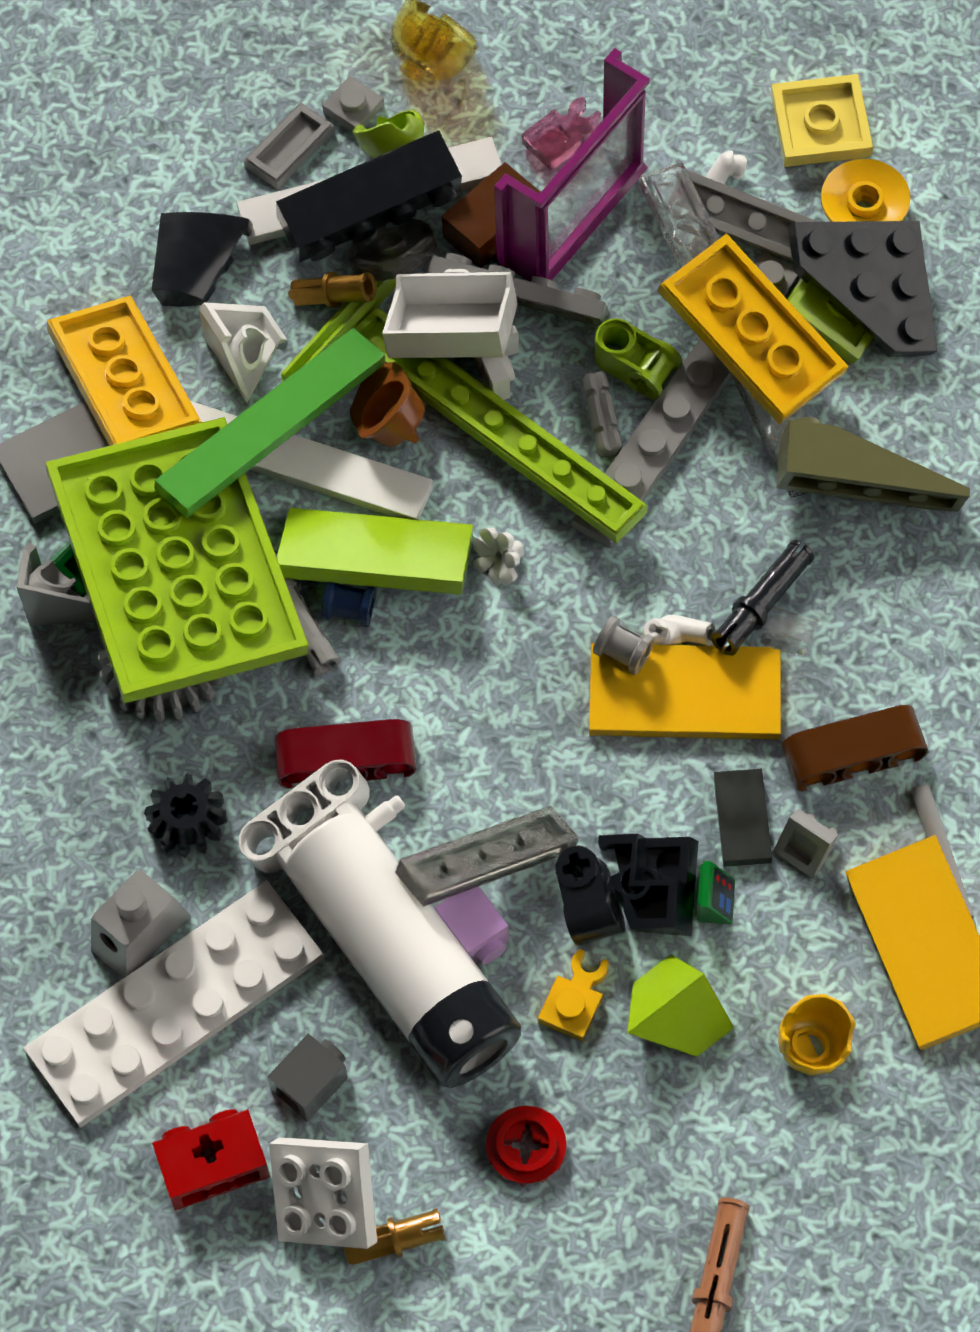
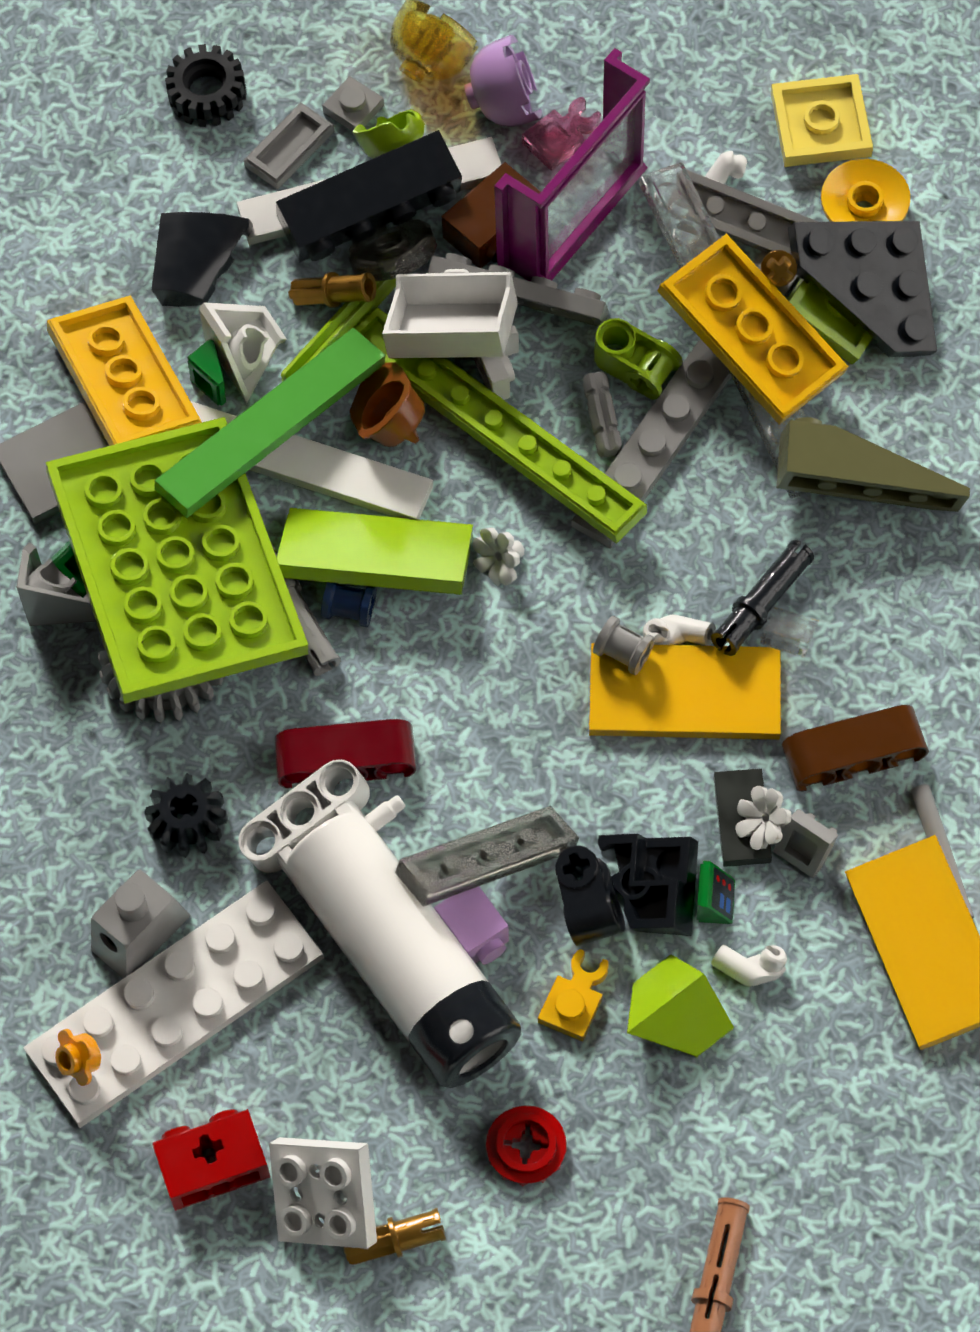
dark grey brick [267,1033,348,1122] -> none
yellow hair [778,994,856,1076] -> none
none -> light orange plate [55,1029,101,1086]
none -> black tyre [165,44,247,127]
none -> green slope [187,339,226,406]
none -> lavender cylinder [464,35,542,127]
none -> white arm [711,944,787,987]
none -> white plant [735,786,792,850]
none -> pearl gold axle [761,250,797,286]

